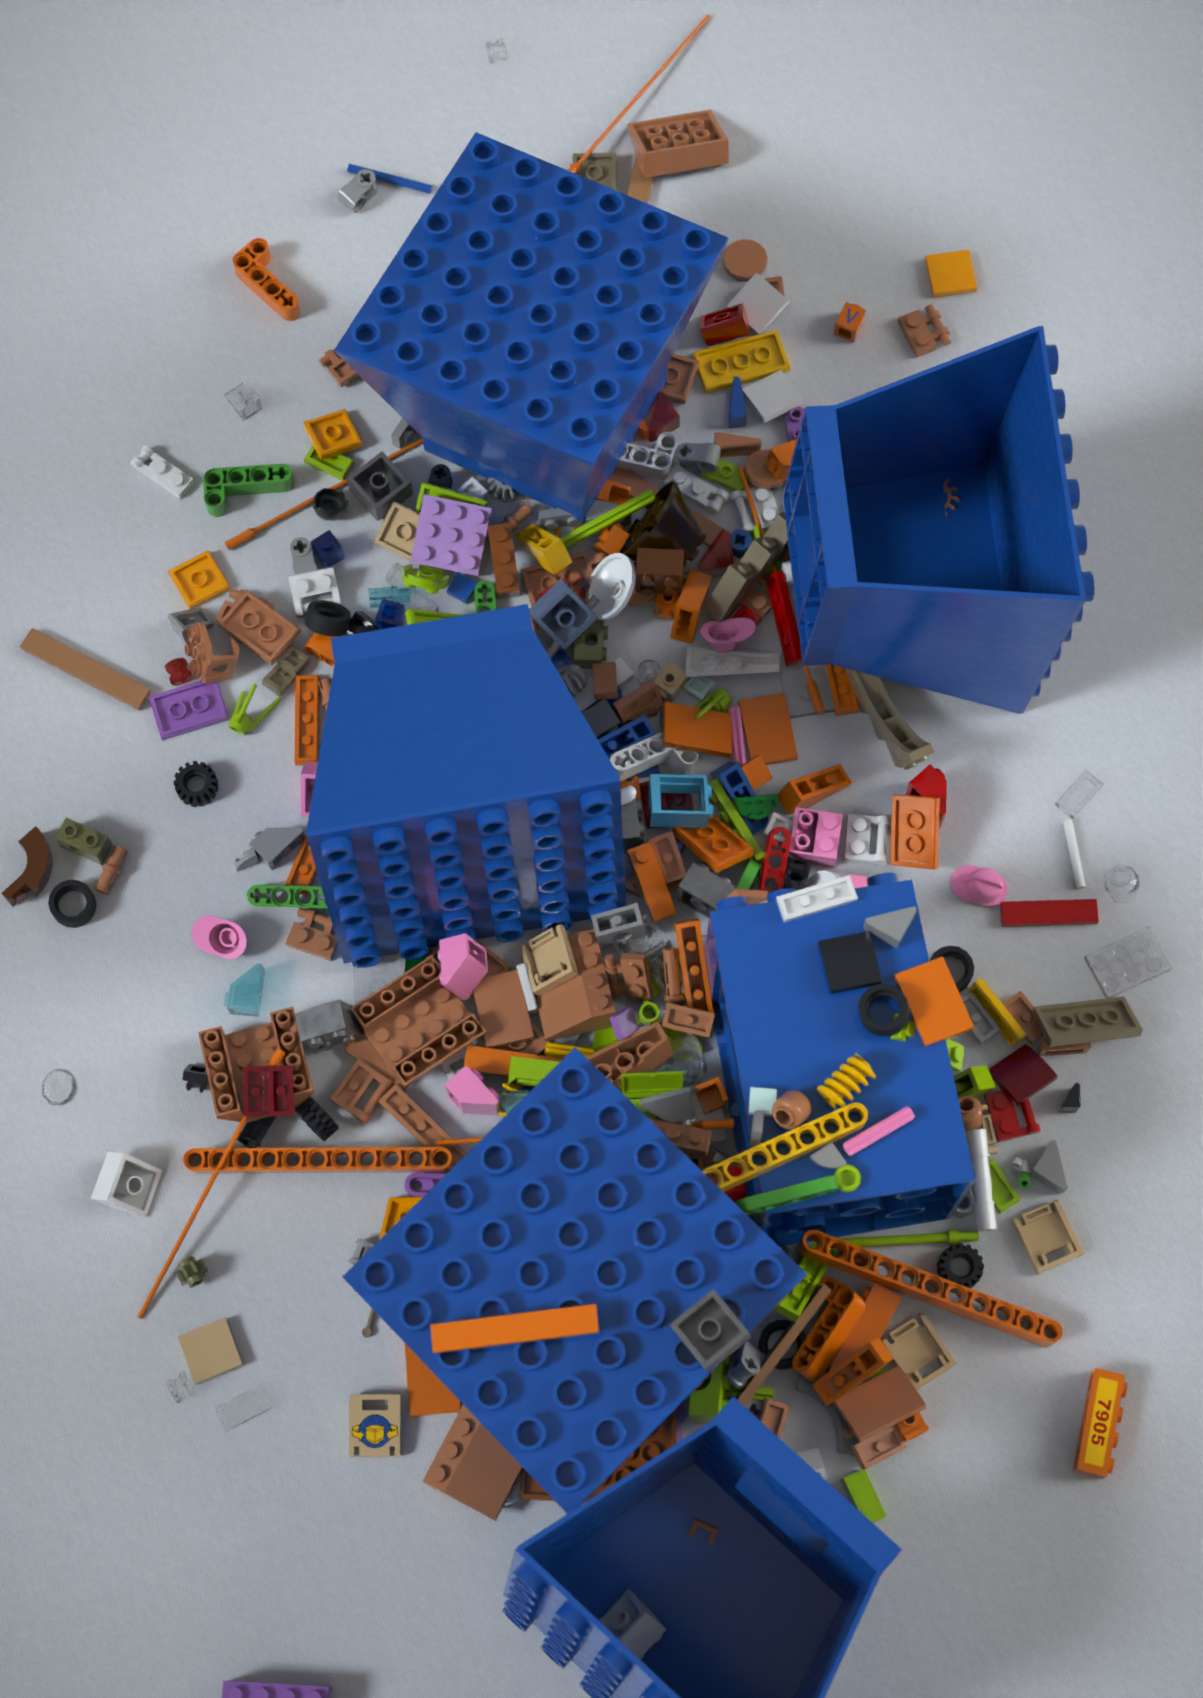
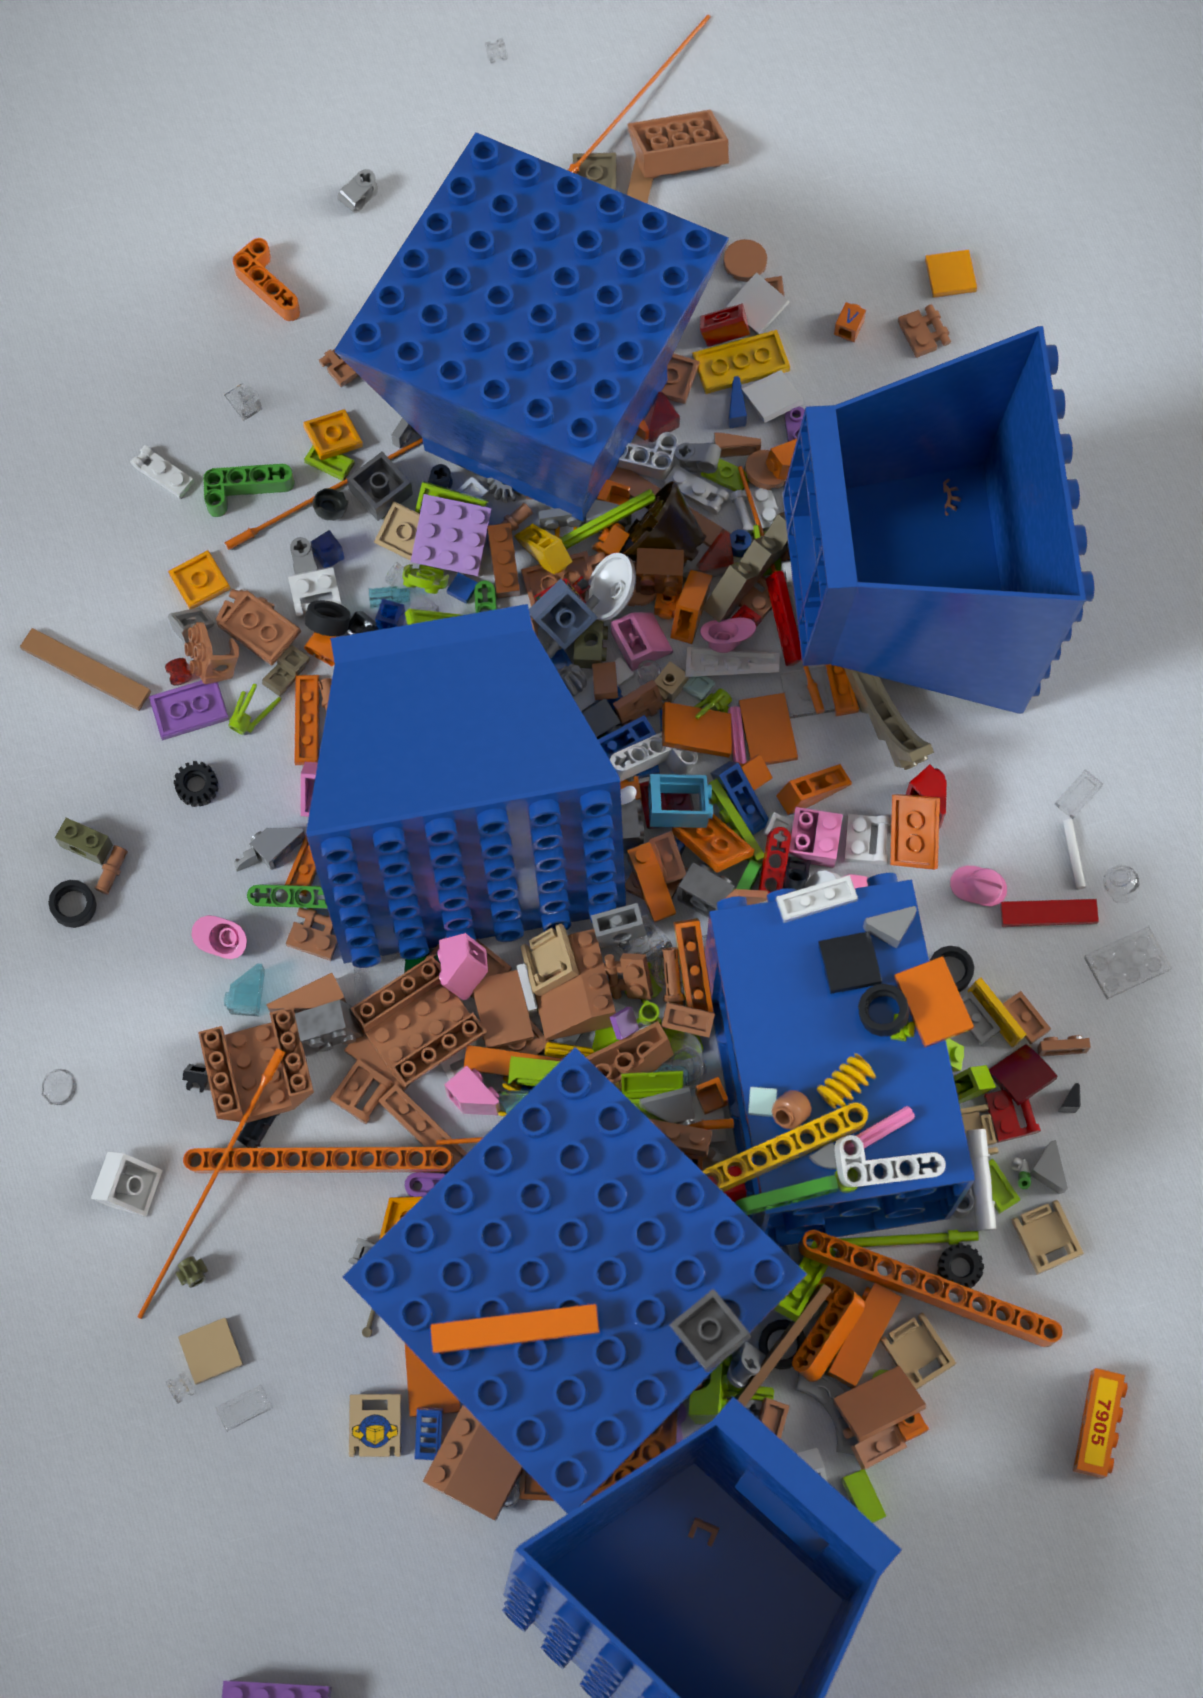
reddish brown arch [1,826,53,907] -> none
dark red slope [243,1065,294,1117] -> none
black tyre [295,1096,339,1142] -> none
blue bar [347,164,432,194] -> none
white slope [599,1589,666,1660] -> none
green tile [732,794,779,820] -> none
light grey tile [749,1110,764,1148] -> none
orange slope [812,1338,894,1406] -> none
nougat head [958,1096,983,1132] -> none
dark tan plate [1032,996,1143,1047] -> none
none -> nougat slope [266,973,346,1013]
none -> blue slope [415,1407,443,1460]
none -> bright pink slope [611,613,673,671]
none -> white beam [834,1135,946,1187]

